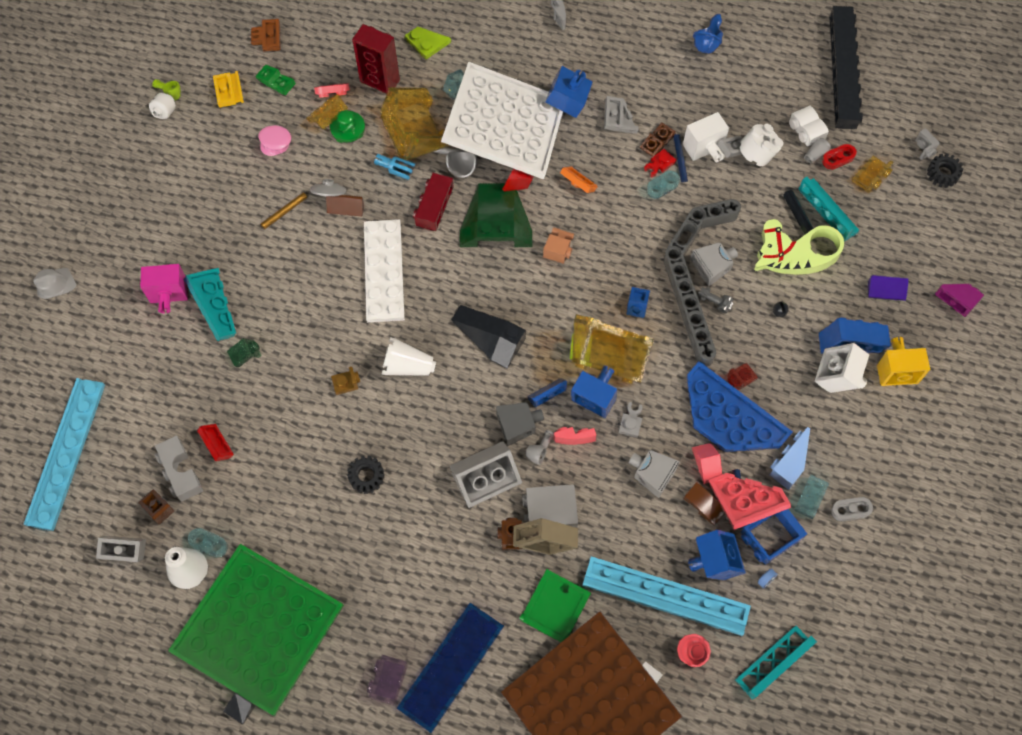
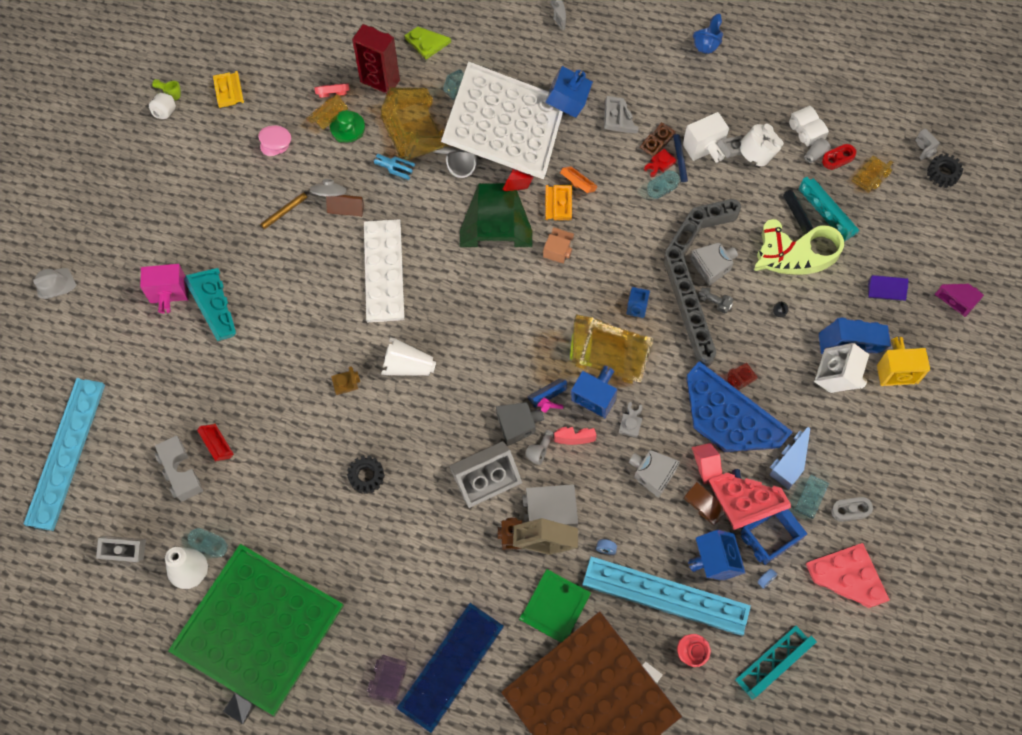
reddish brown slope [138,489,174,525] -> none
clear green bracket [227,338,262,367] -> none
dark orange hinge [251,19,281,52] -> none
green slope [255,64,296,96] -> none
dark red brick [413,173,454,231] -> none
black wedge [451,305,526,369] -> none
black brick [829,6,863,129] -> none
none -> dark pink hand [537,398,564,413]
none -> light orange plate [545,185,572,220]
none -> medium blue tile [596,539,617,555]
none -> coral plate [806,543,889,608]

